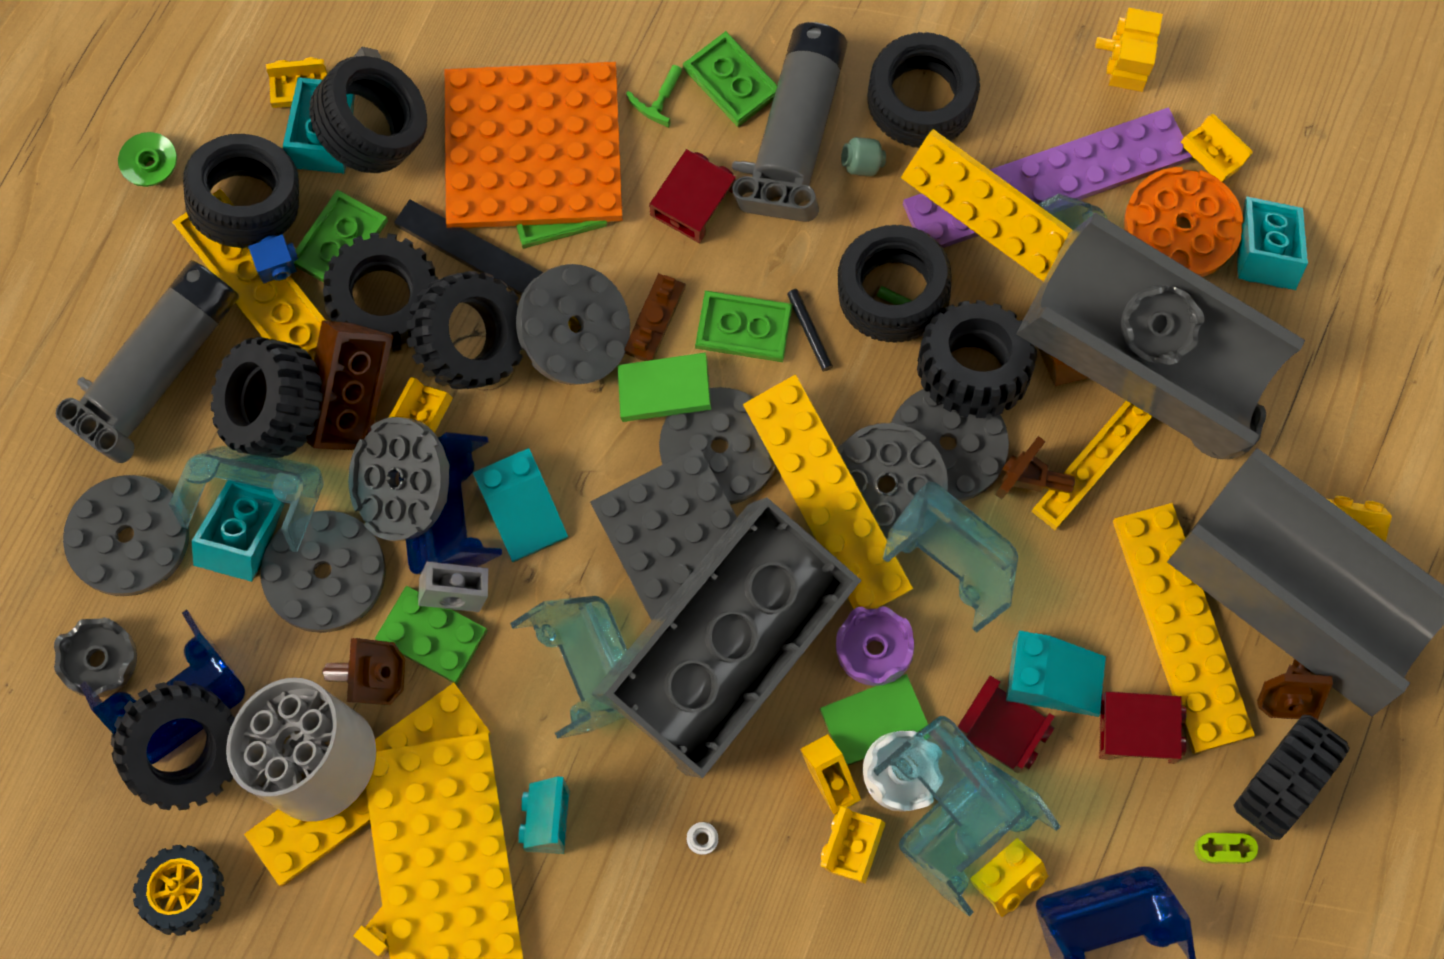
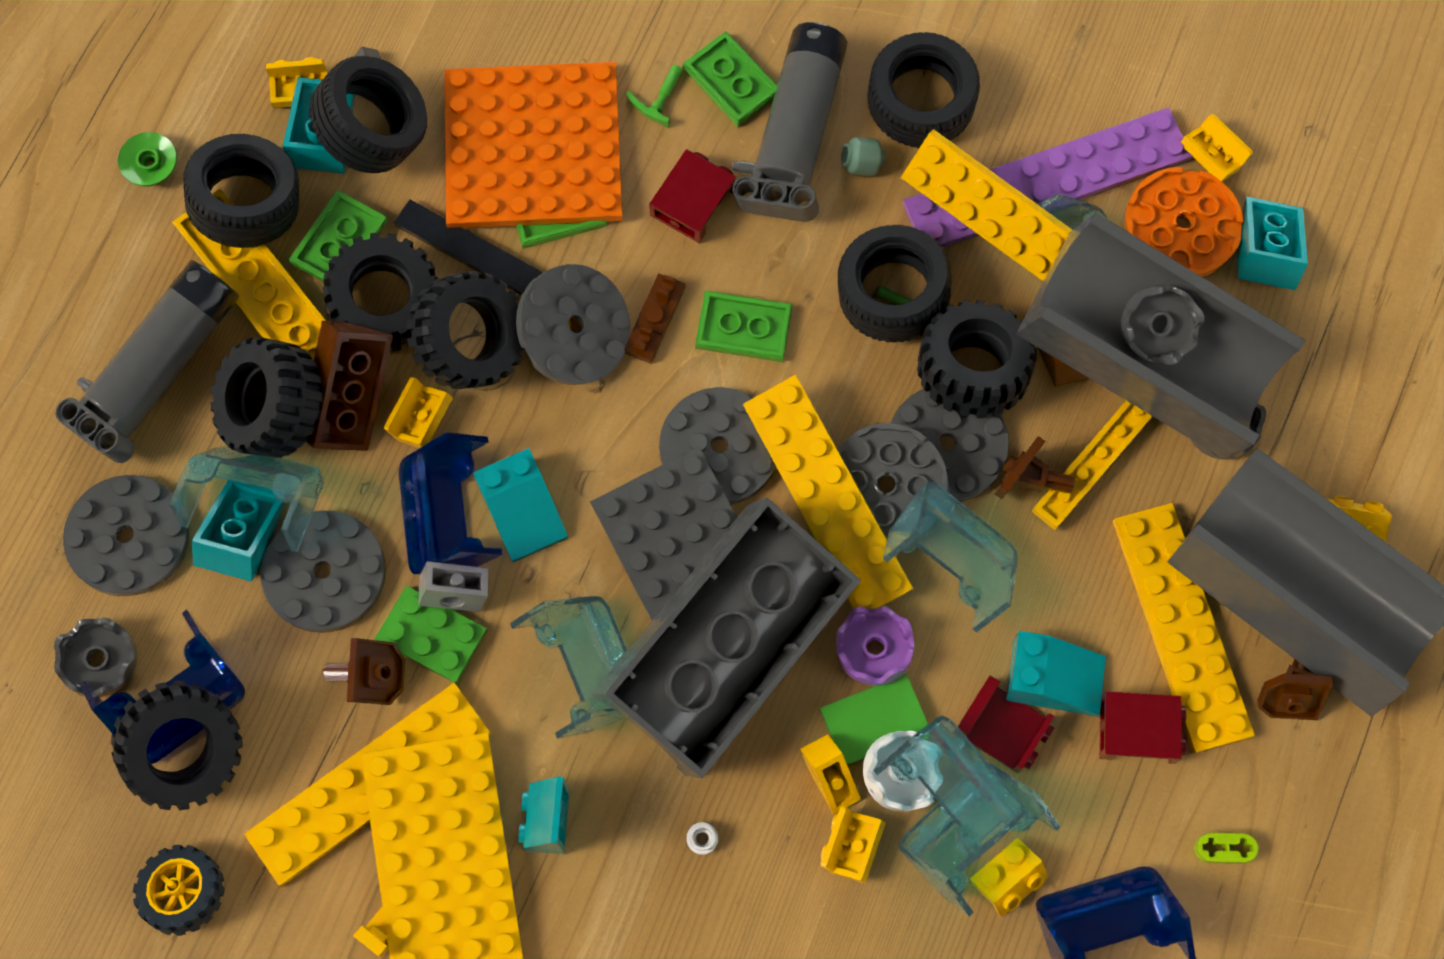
light grey wheel [226,678,376,821] -> none
blue brick [248,234,299,284] -> none
dark grey plate [348,417,449,541] -> none
bright green tile [618,352,711,422] -> none
black bar [787,289,833,372] -> none
yellow brick [1095,7,1163,92] -> none
black tyre [1233,715,1350,840] -> none

